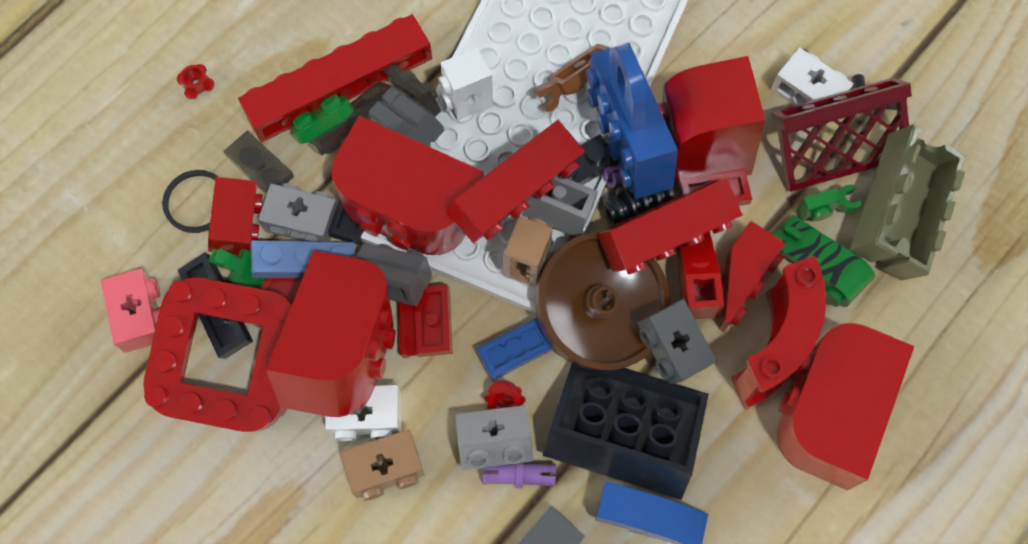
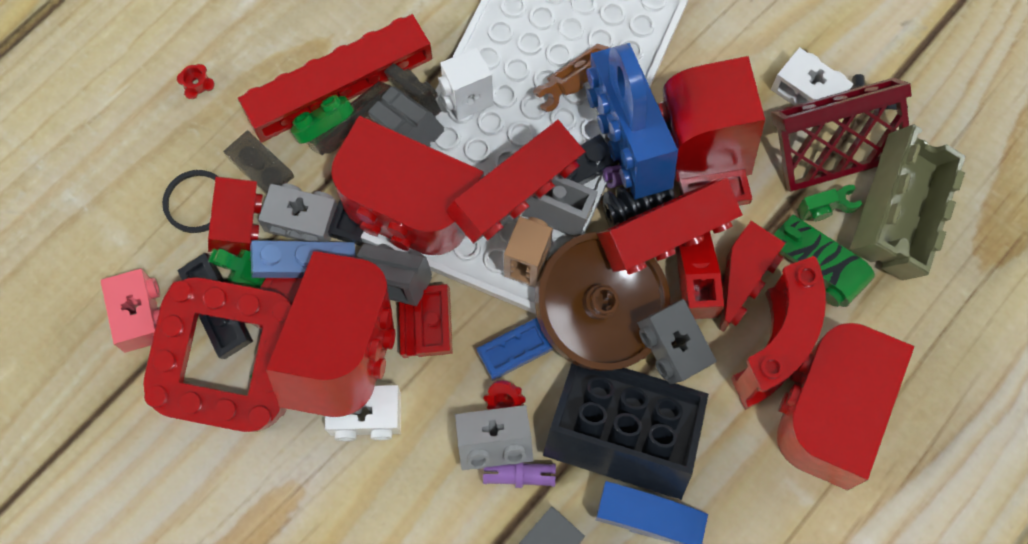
medium nougat brick [340,429,425,501] -> none

